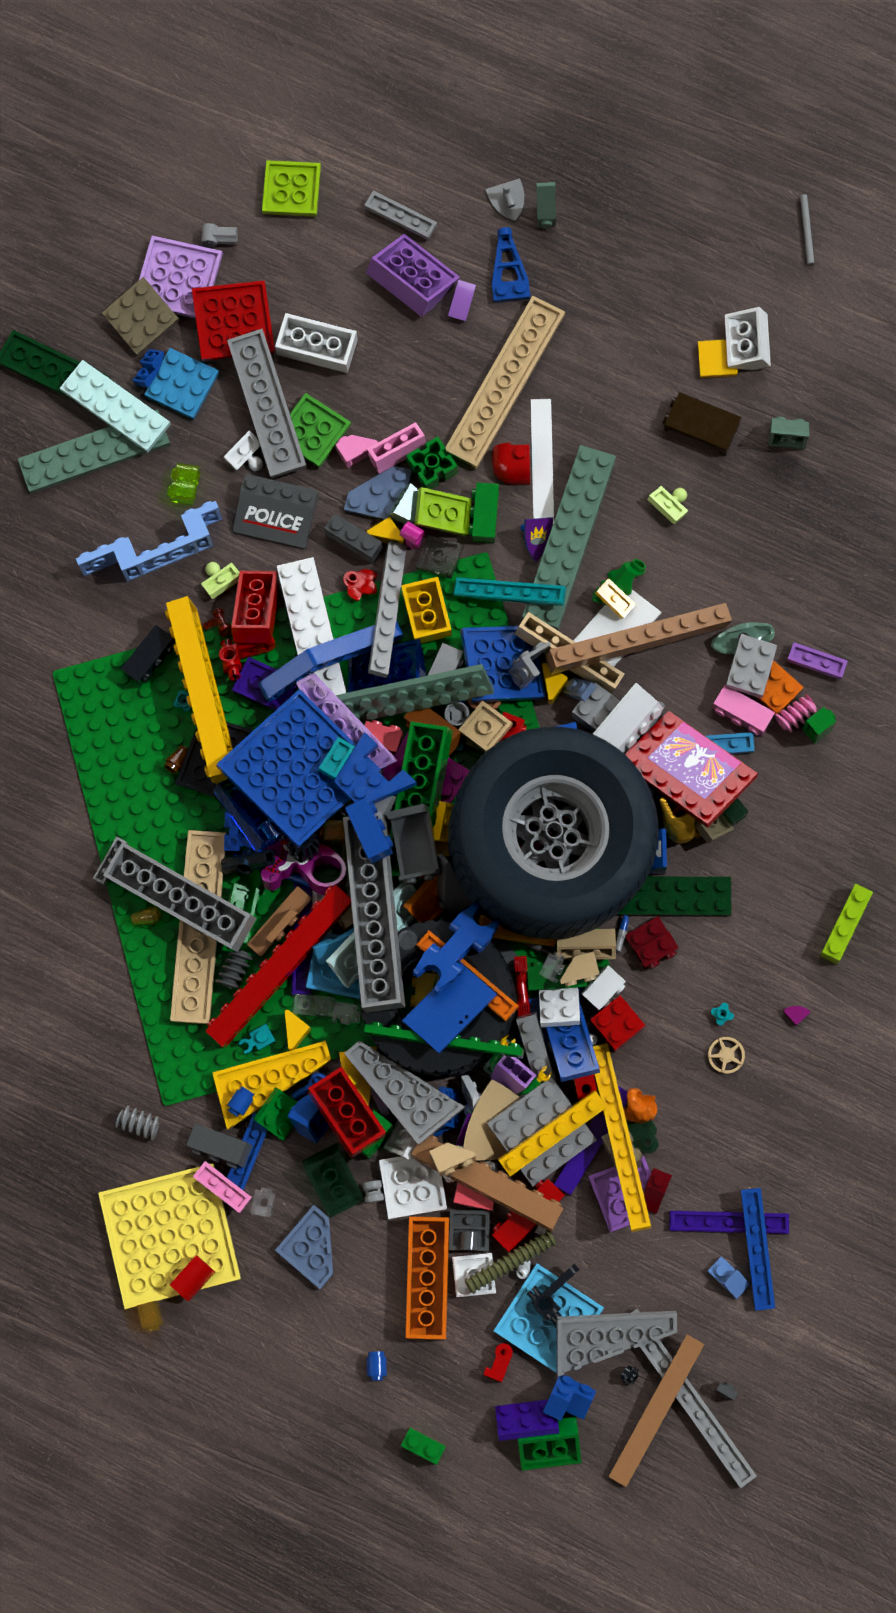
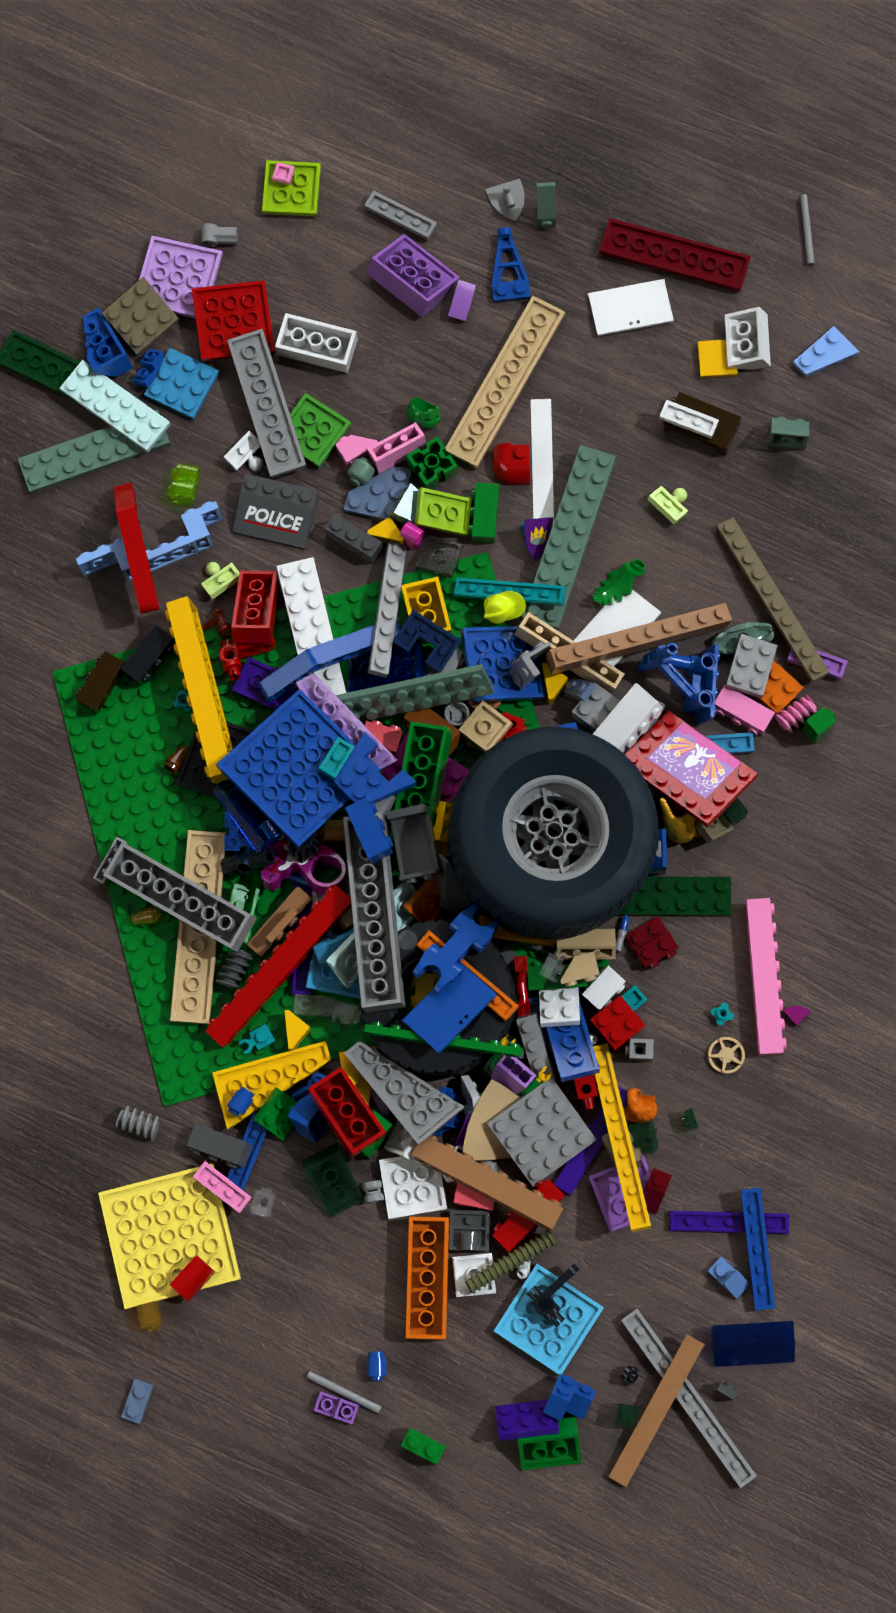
sand blue plate [275,1205,333,1290] -> none
red plate [343,569,377,601] -> none
tan slope [429,1143,476,1177] -> none
red leg [483,1343,513,1383] -> none
yellow plate [498,1090,607,1176] -> none
light grey wing [556,1311,677,1377] -> none
plate [595,578,636,619] -> none
lime brick [820,883,873,964] -> none
none -> dark brown brick [76,651,125,714]
none -> blue wedge [83,308,133,377]
none -> red beam [114,482,160,614]
none -> sand blue plate [121,1379,154,1424]
none -> bright pink tile [272,162,295,185]
none -> light grey bar [307,1371,382,1414]
none -> medium lavender slope [313,1391,359,1424]
none -> sand green head [347,457,375,486]
none -> dark blue plate [393,609,462,673]
none -> green hair [406,397,441,428]
none -> neon yellow piece [483,591,526,624]
none -> white container [587,279,674,336]
none -> dark red plate [599,218,751,292]
none -> clear green brick [615,1403,639,1427]
none -> teal plate [622,985,648,1012]
none -> light grey brick [625,1038,654,1061]
none -> blue plate [636,643,720,726]
none -> white plate [659,400,719,439]
none -> clear green plate [682,1108,698,1131]
none -> clear blue slope [711,1321,795,1367]
none -> dark tan plate [717,517,830,683]
none -> bright pink brick [745,898,787,1057]
none -> light blue wing [793,326,859,377]

